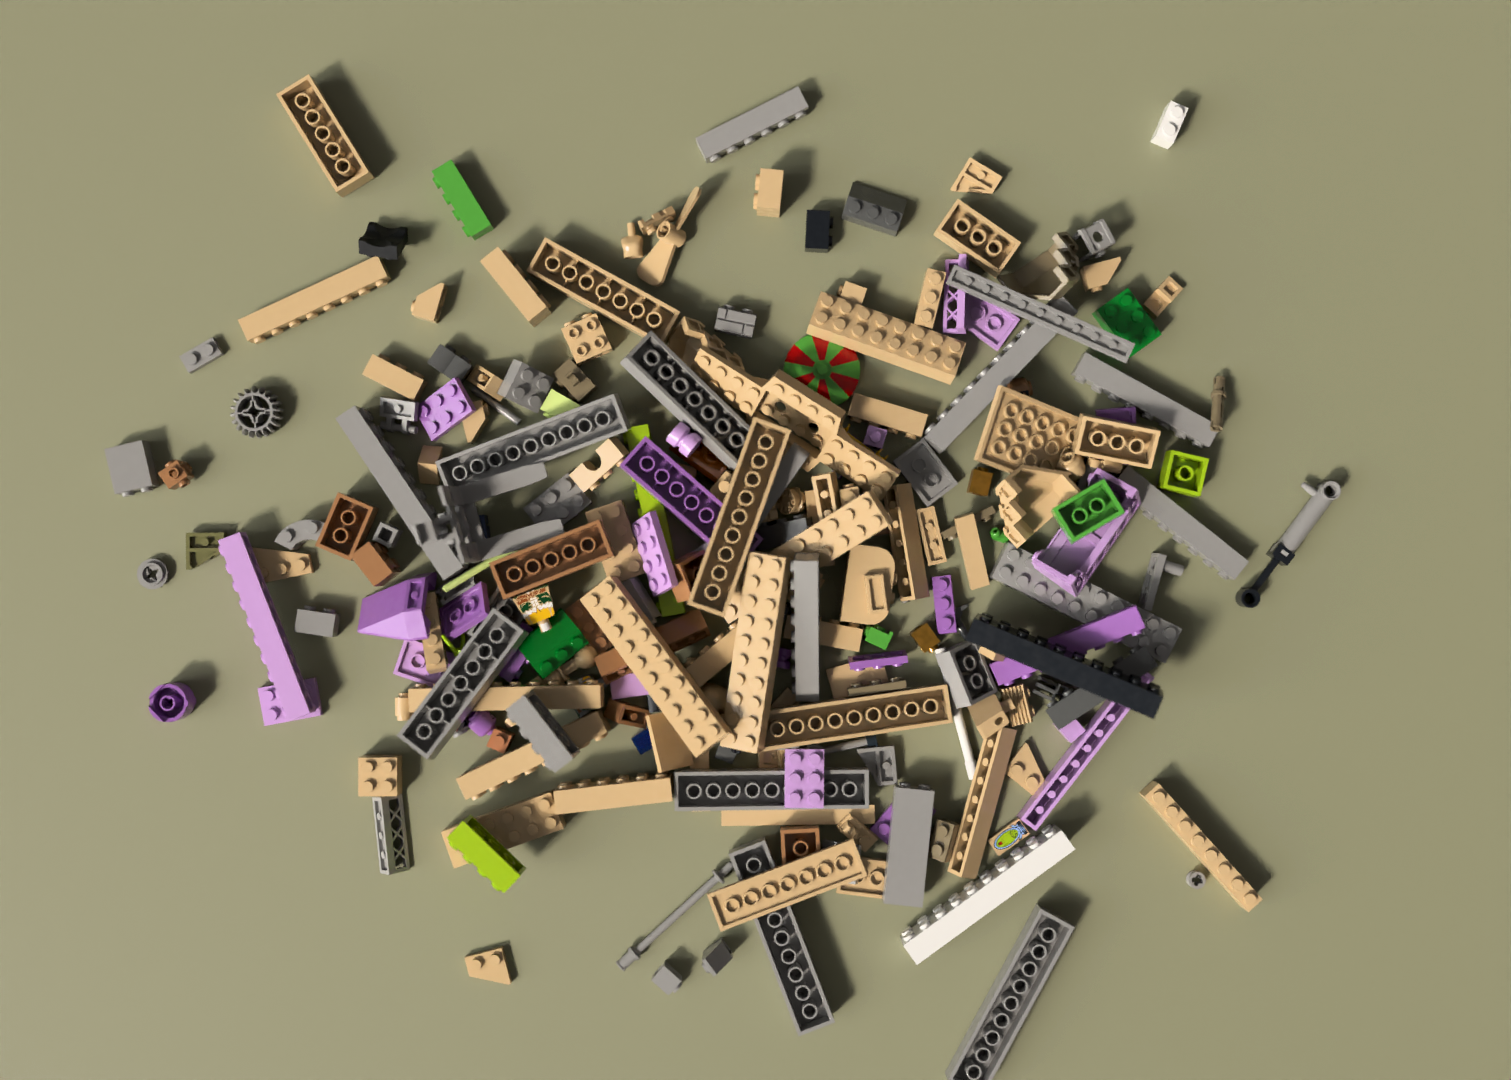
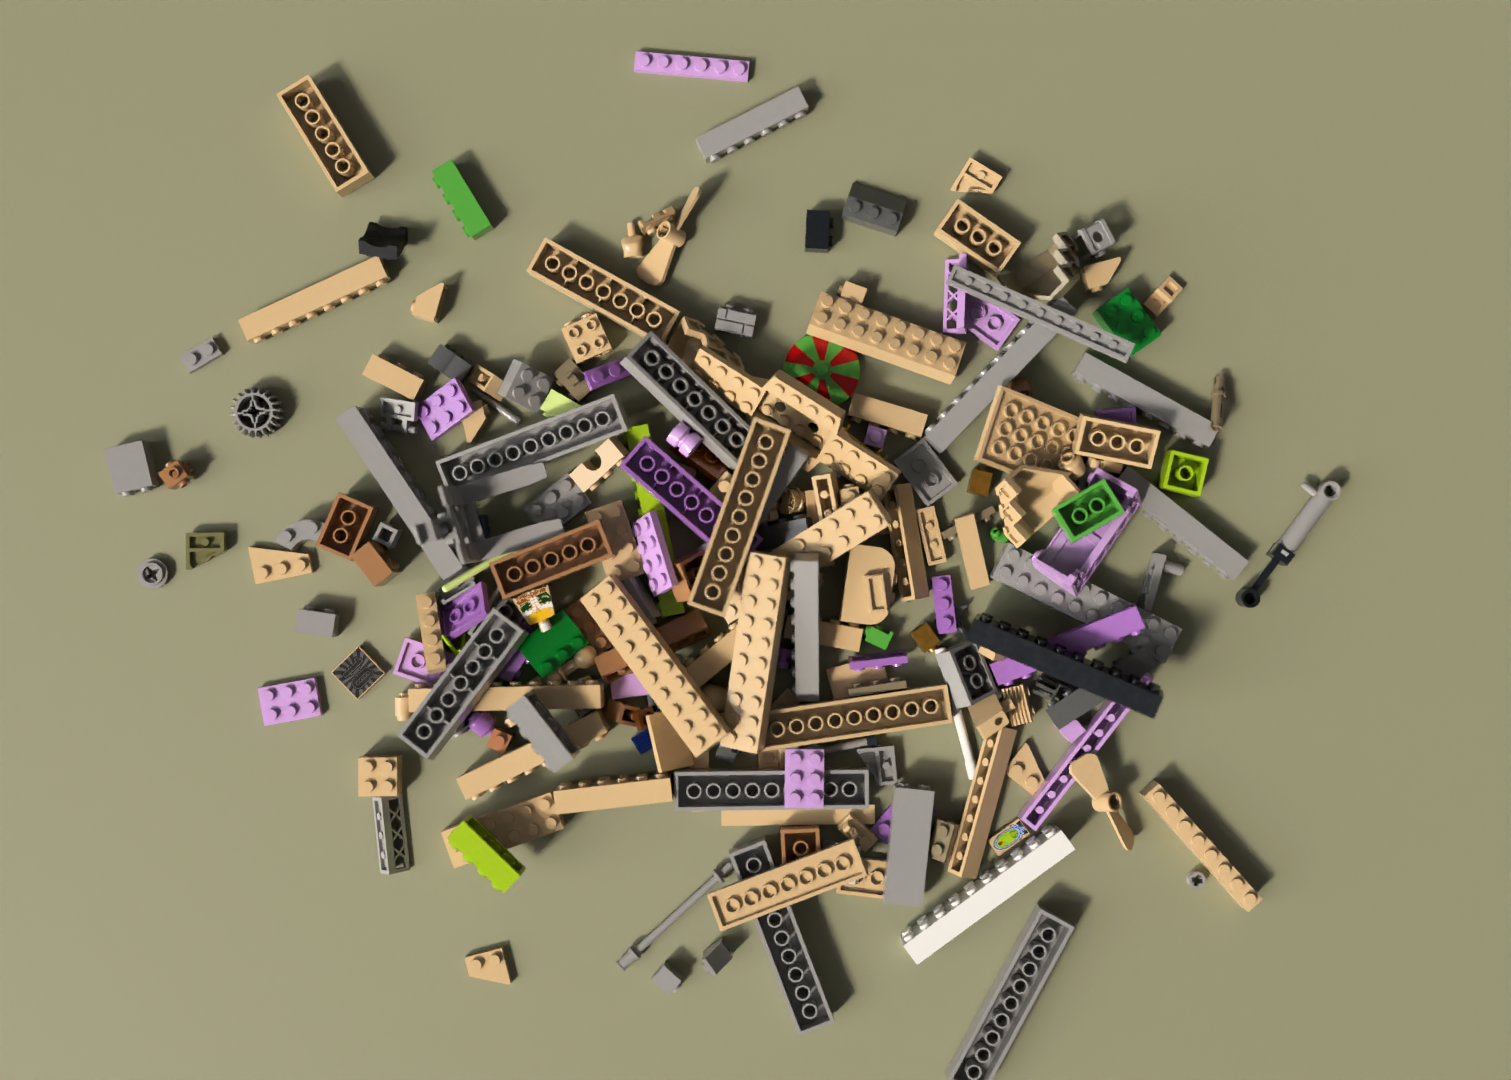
medium lavender brick [149,682,197,722] -> none
lavender brick [218,532,316,721] -> none
medium lavender wedge [357,572,437,641] -> none
tan slope [417,445,443,485] -> none
tan brick [480,247,551,327] -> none
tan brick [753,168,784,218] -> none
tan brick [913,268,947,330] -> none
white brick [1150,101,1189,149] -> none
none -> tile [331,646,386,700]
none -> medium lavender plate [583,357,632,391]
none -> reddish brown plate [633,706,654,731]
none -> lavender plate [634,51,749,82]
none -> tan piece [1069,753,1134,850]

